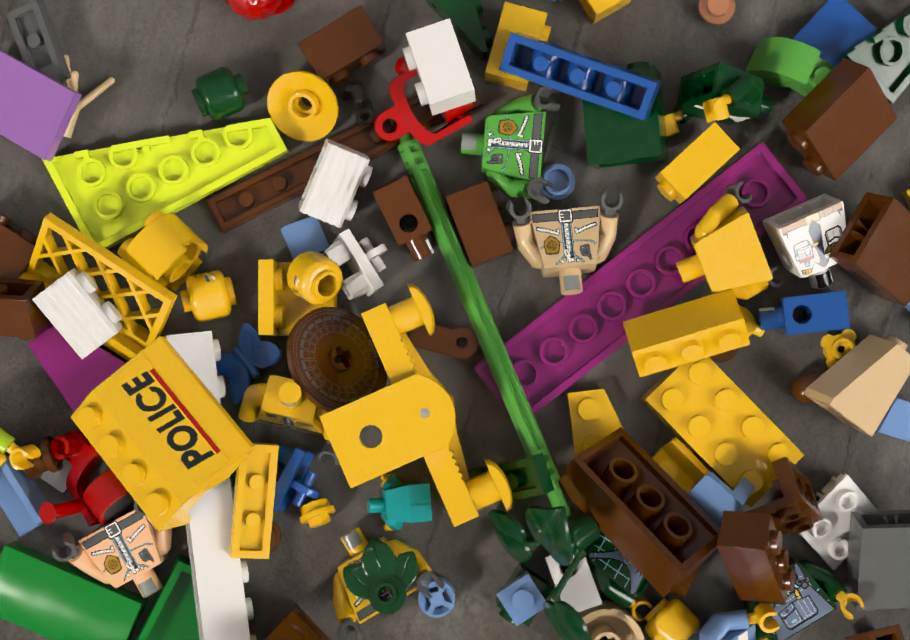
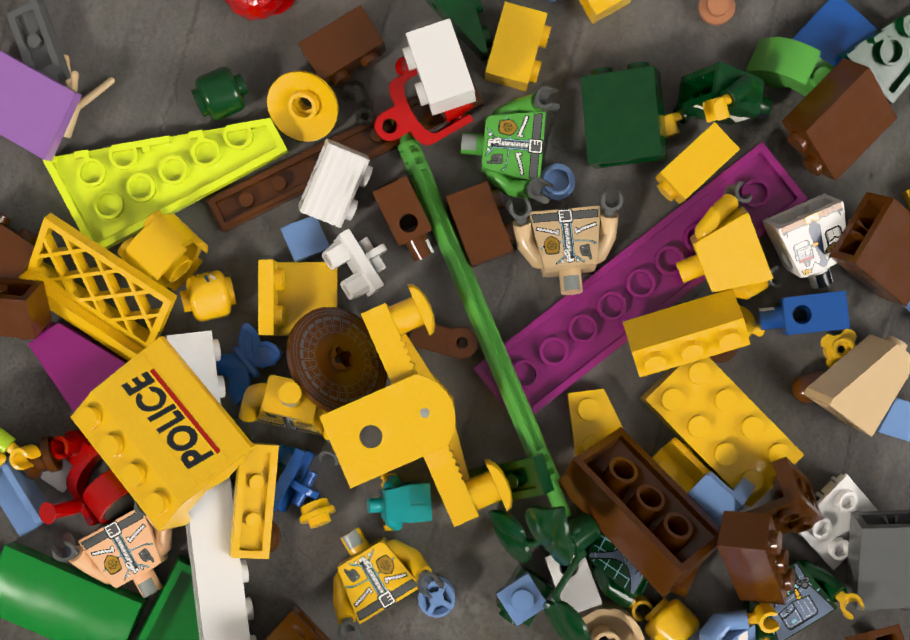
white brick [32,268,123,359] -> none
yellow head [287,251,343,305] -> none
dark green plate [343,538,418,614] -> none
blue brick [499,32,662,121] -> none

